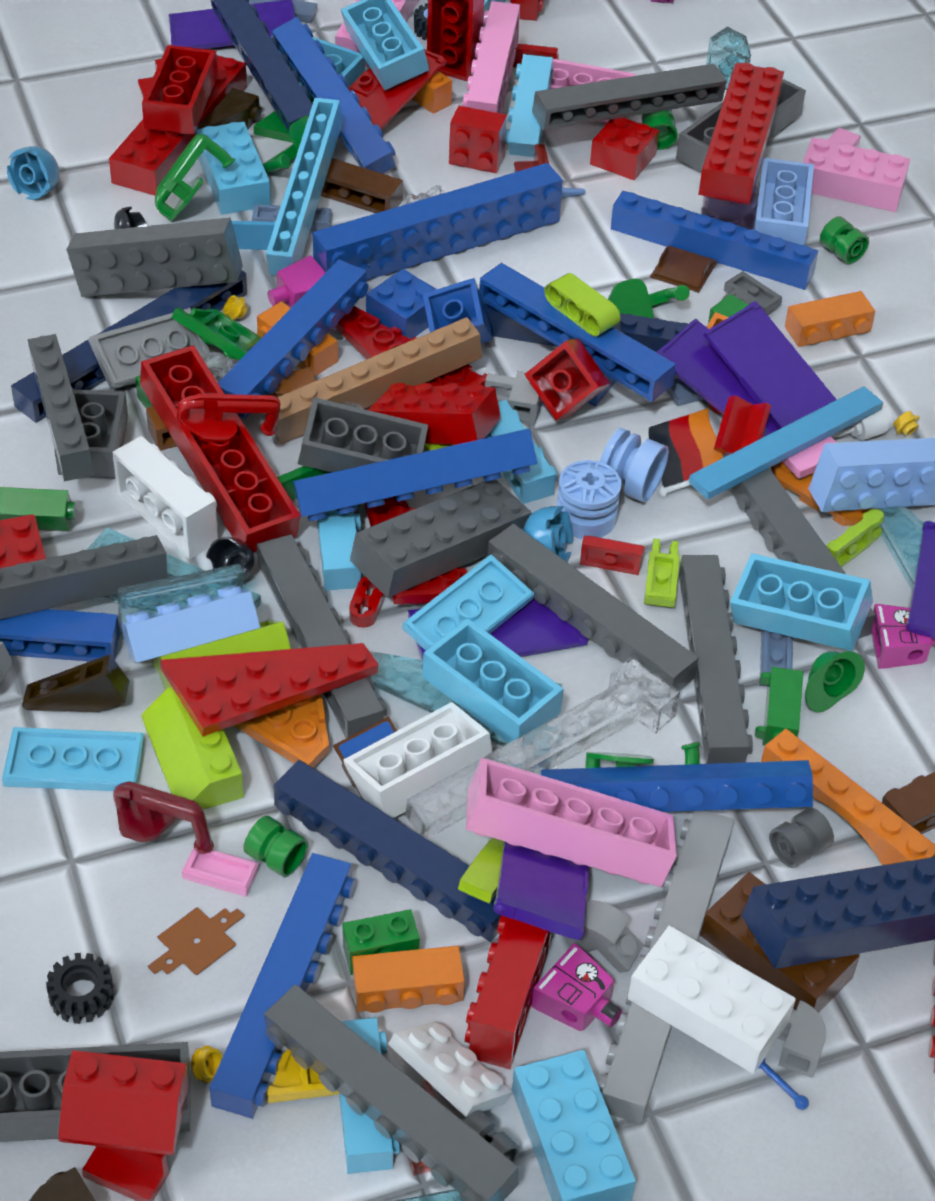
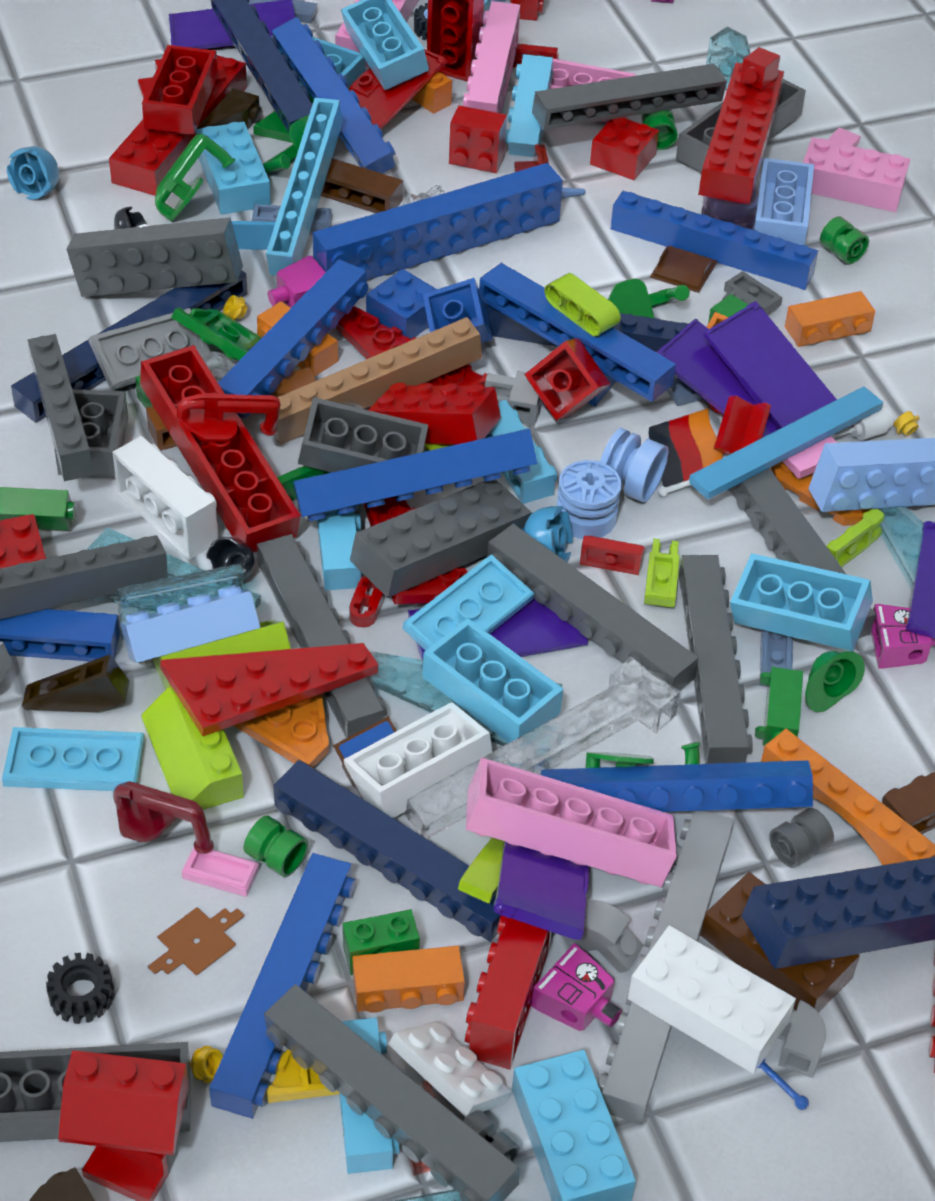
none -> red brick [740,47,781,90]

